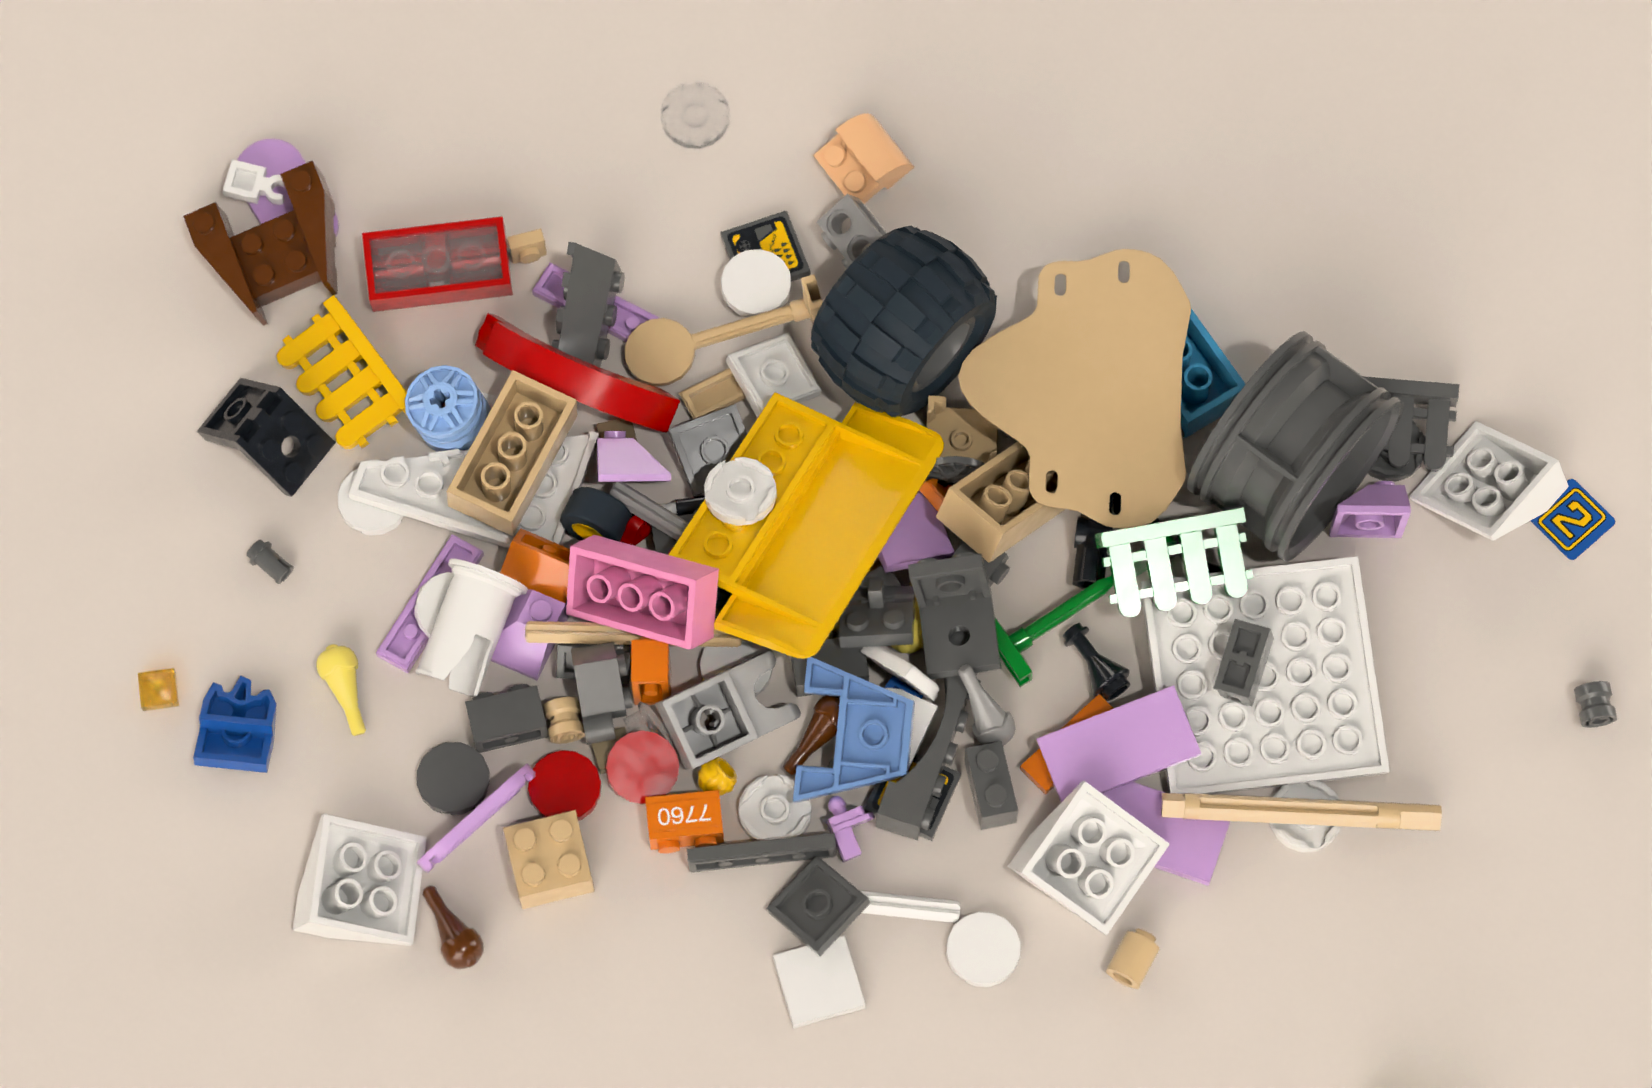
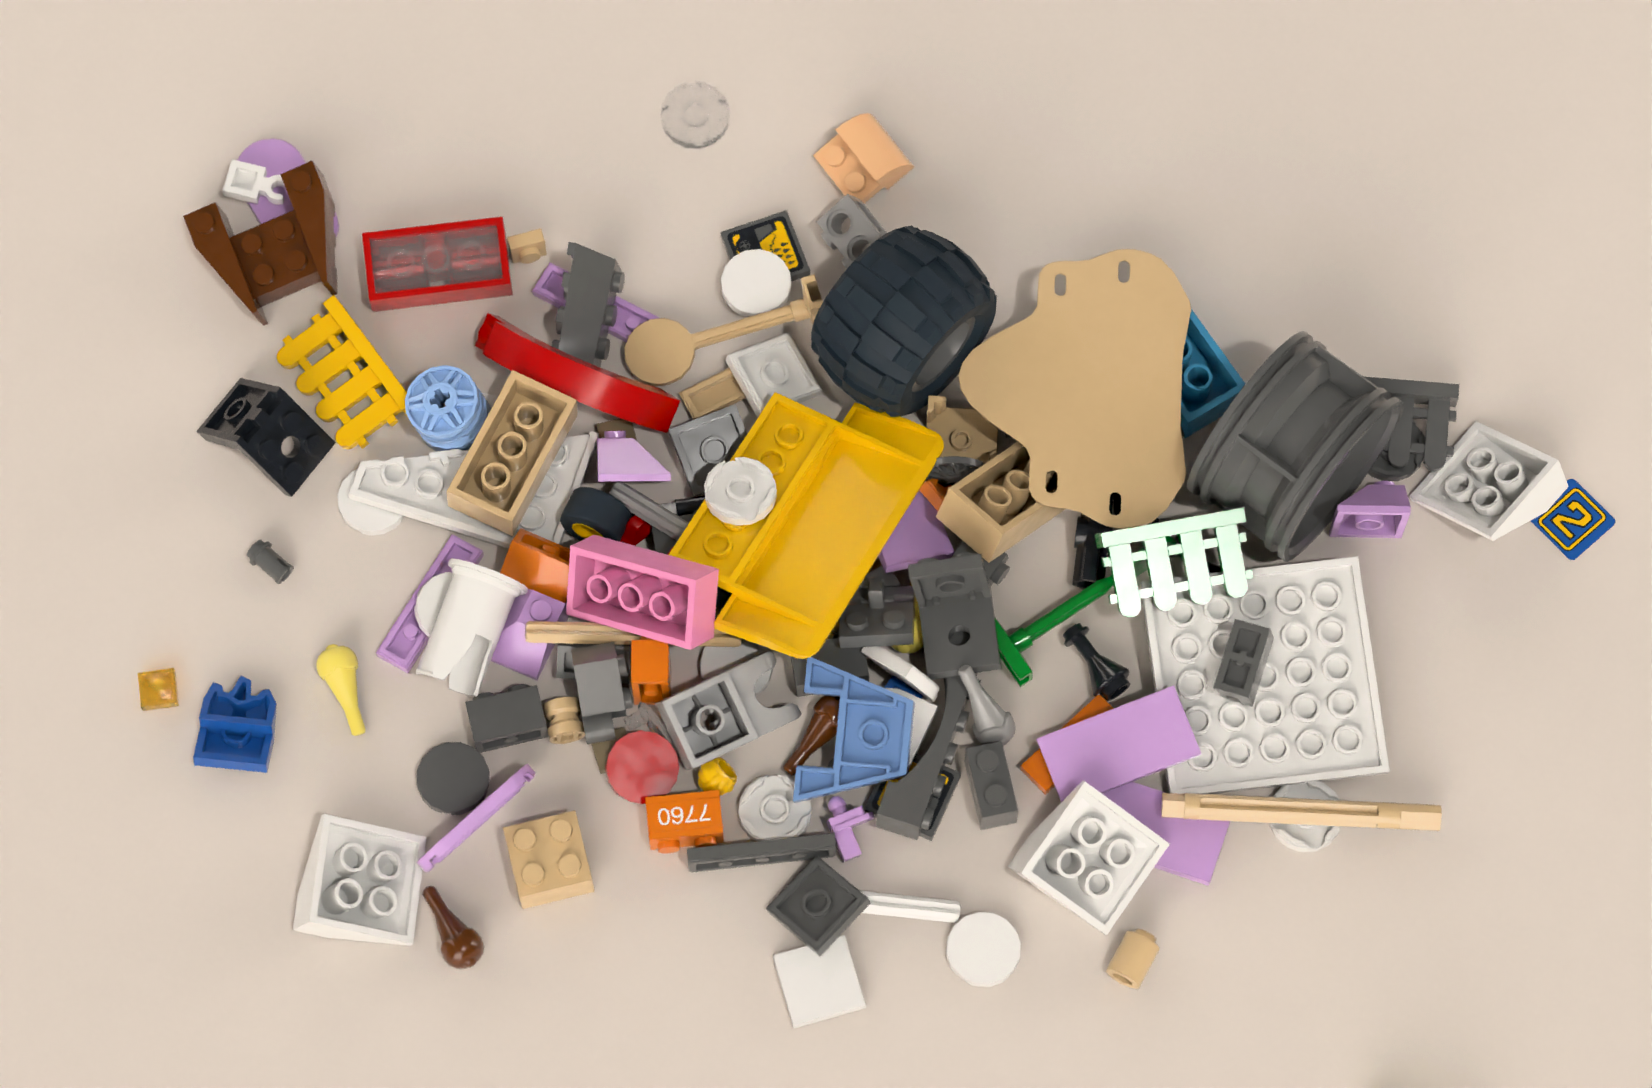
red tile [528,750,602,821] -> none
dark grey wheel [1574,681,1617,728] -> none

